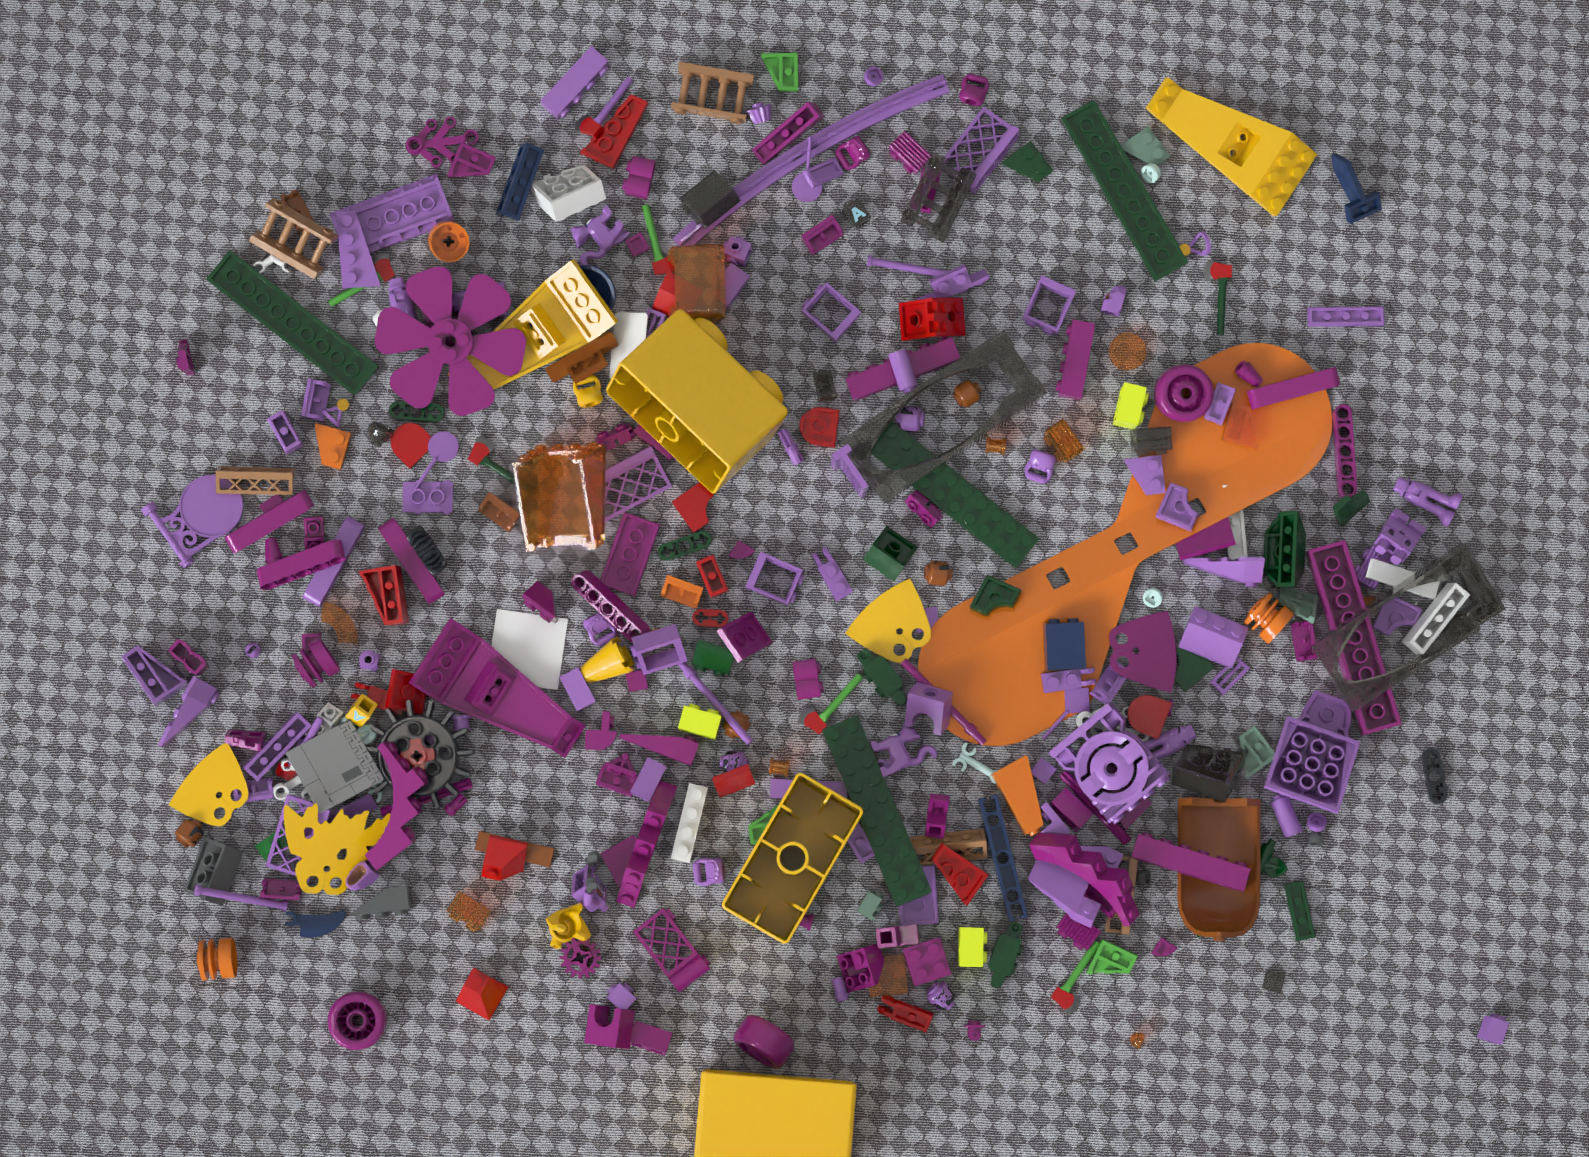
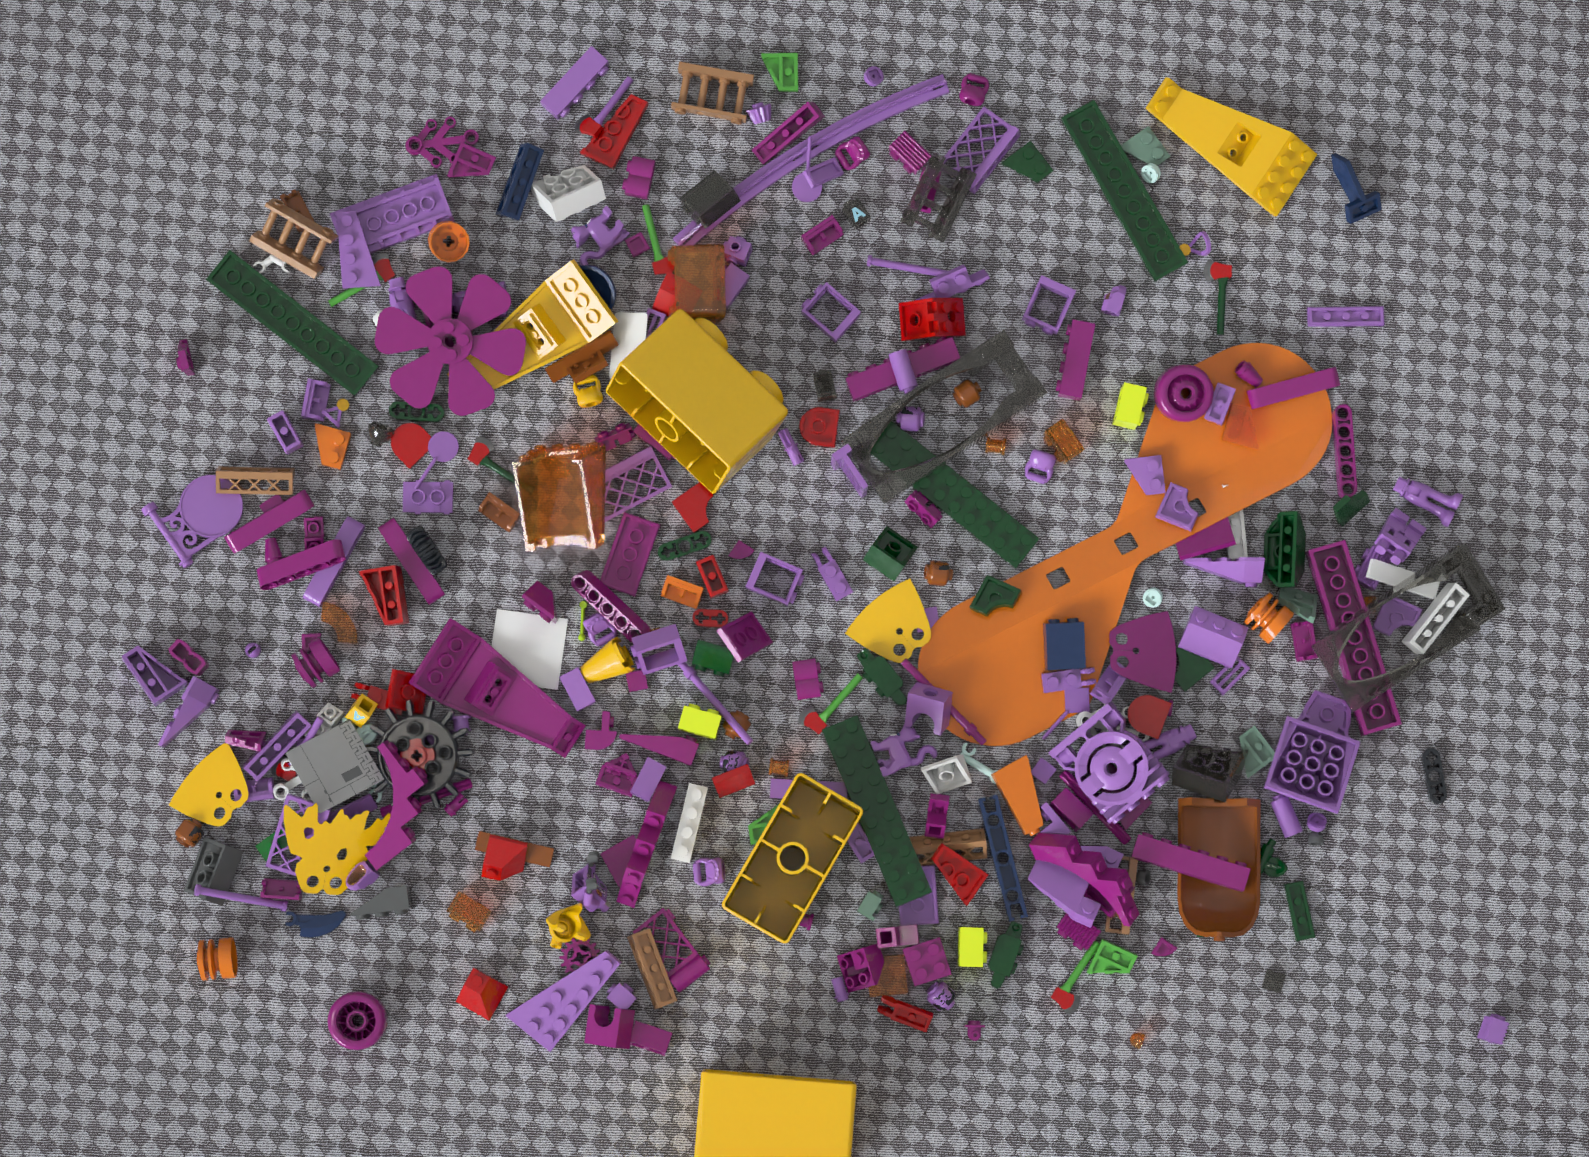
medium lavender brick [359,650,381,671] -> none
magenta wheel [733,1014,794,1069] -> none
clear orange tile [1108,333,1147,371] -> none
clear smoke brick [1130,427,1172,456] -> none
none -> medium lavender wing [505,950,622,1052]
none -> lime hinge [578,601,587,641]
none -> medium nougat fence [627,928,677,1010]
none -> white slope [921,754,972,794]

